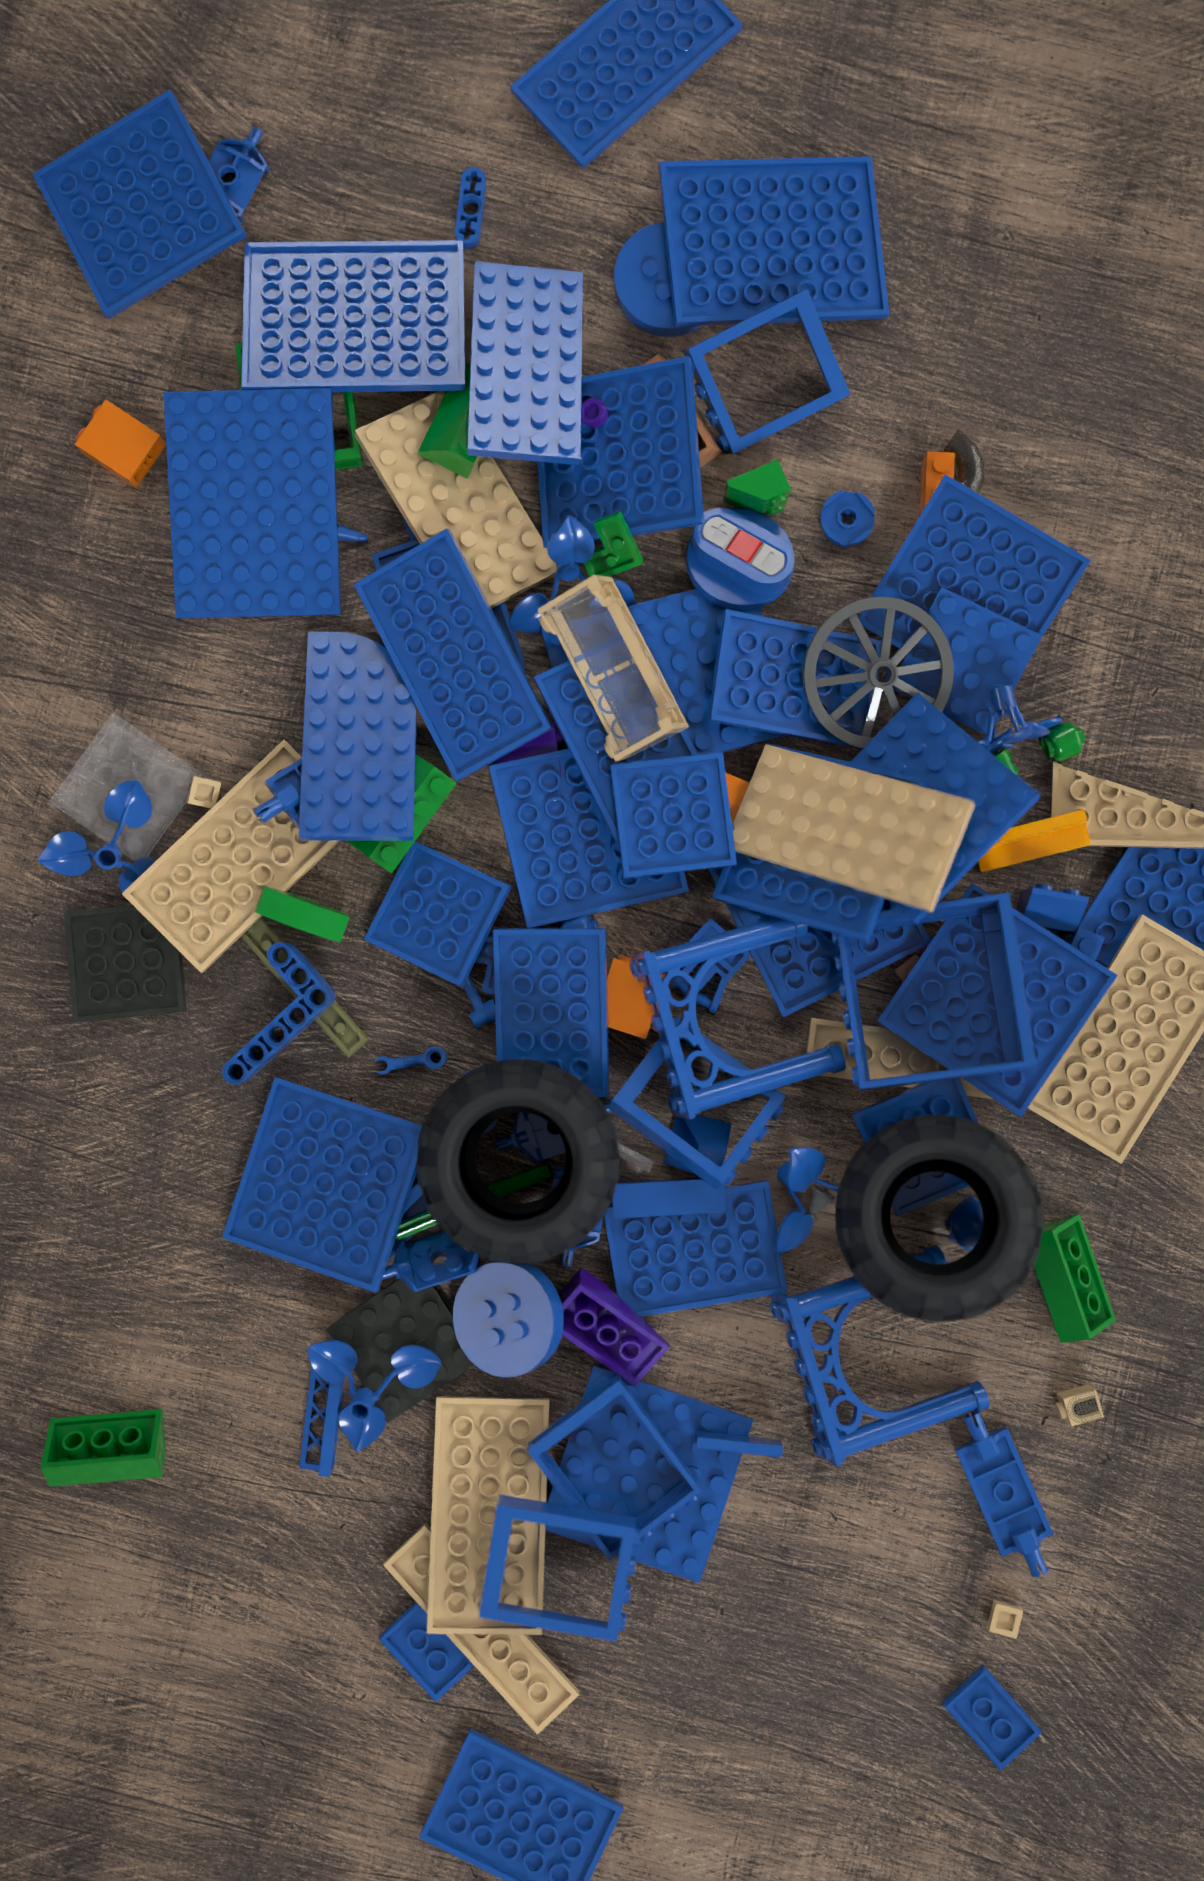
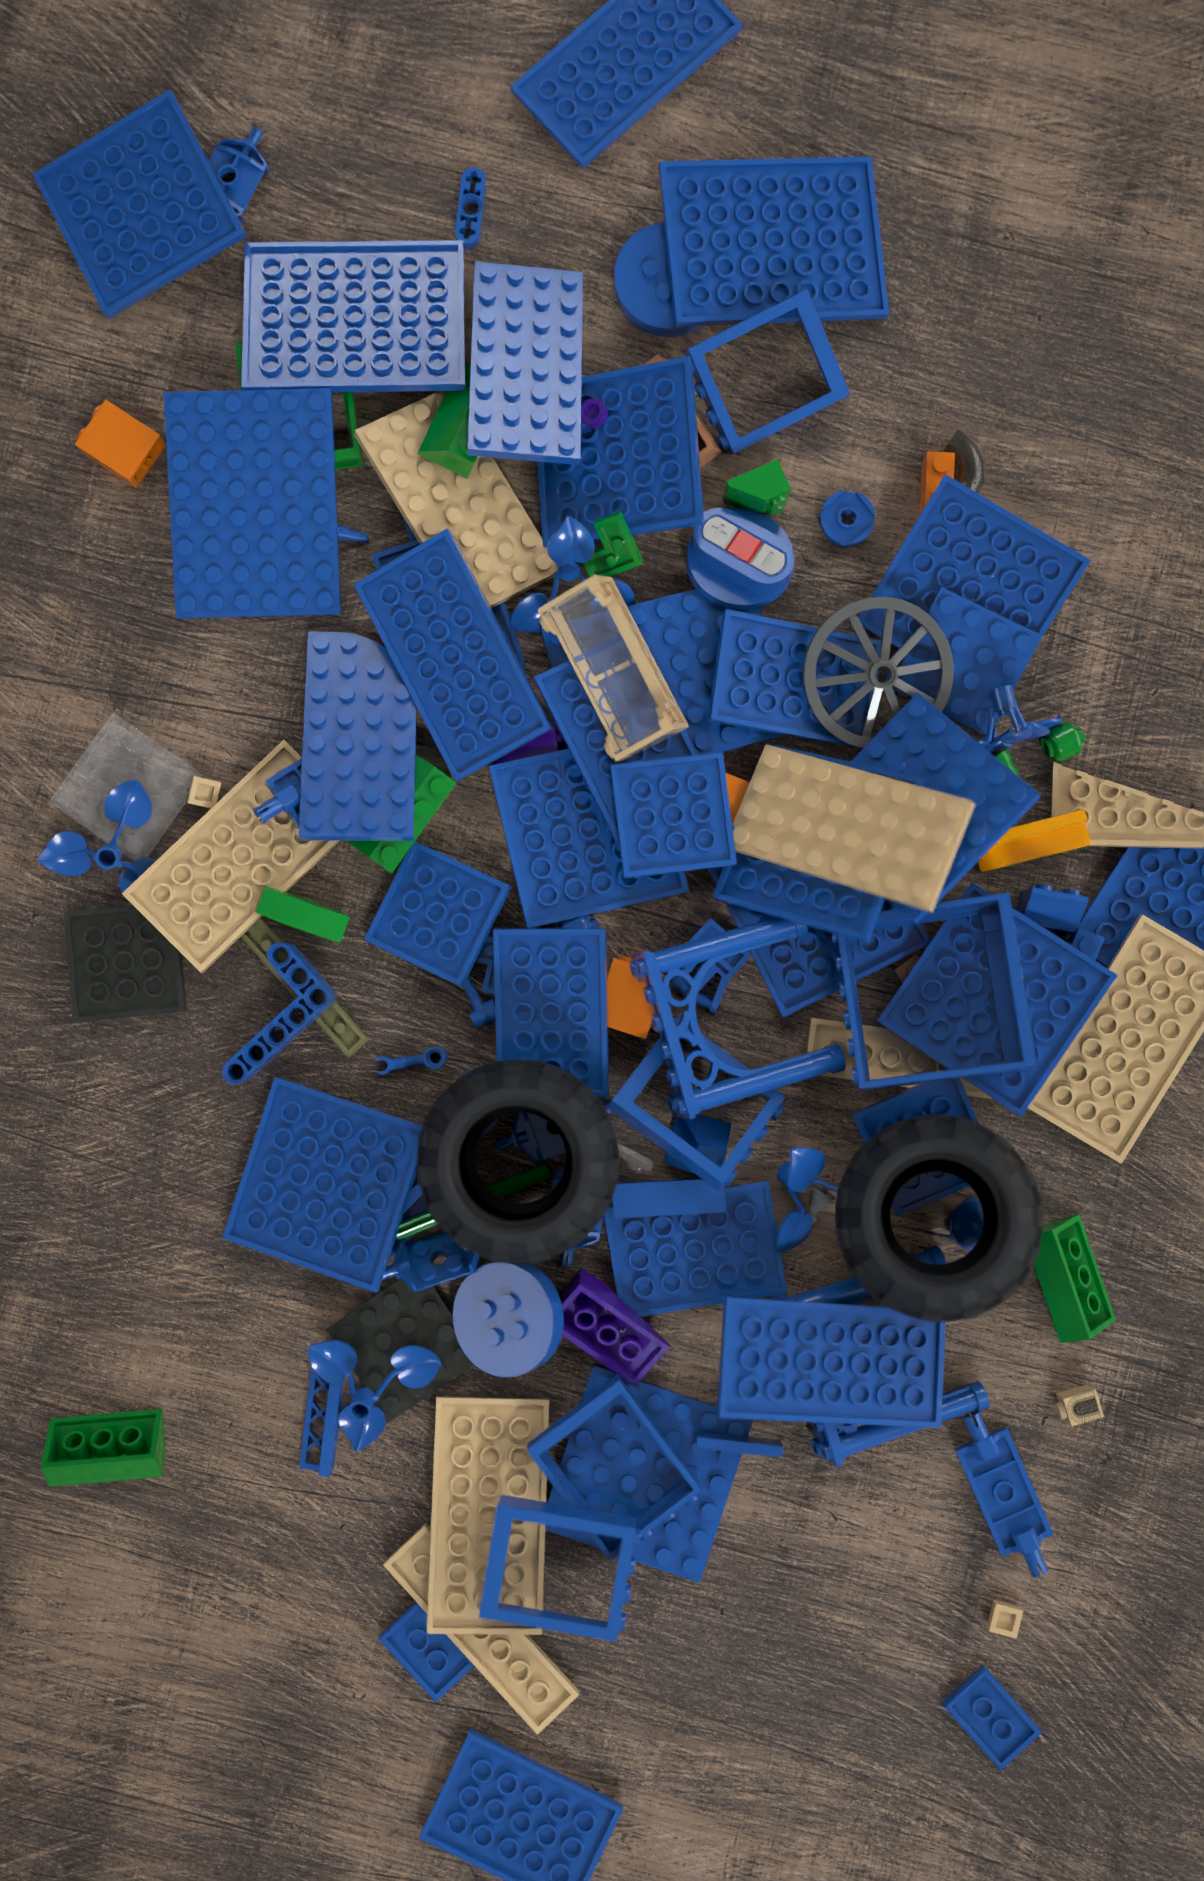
none -> blue plate [716,1297,946,1428]

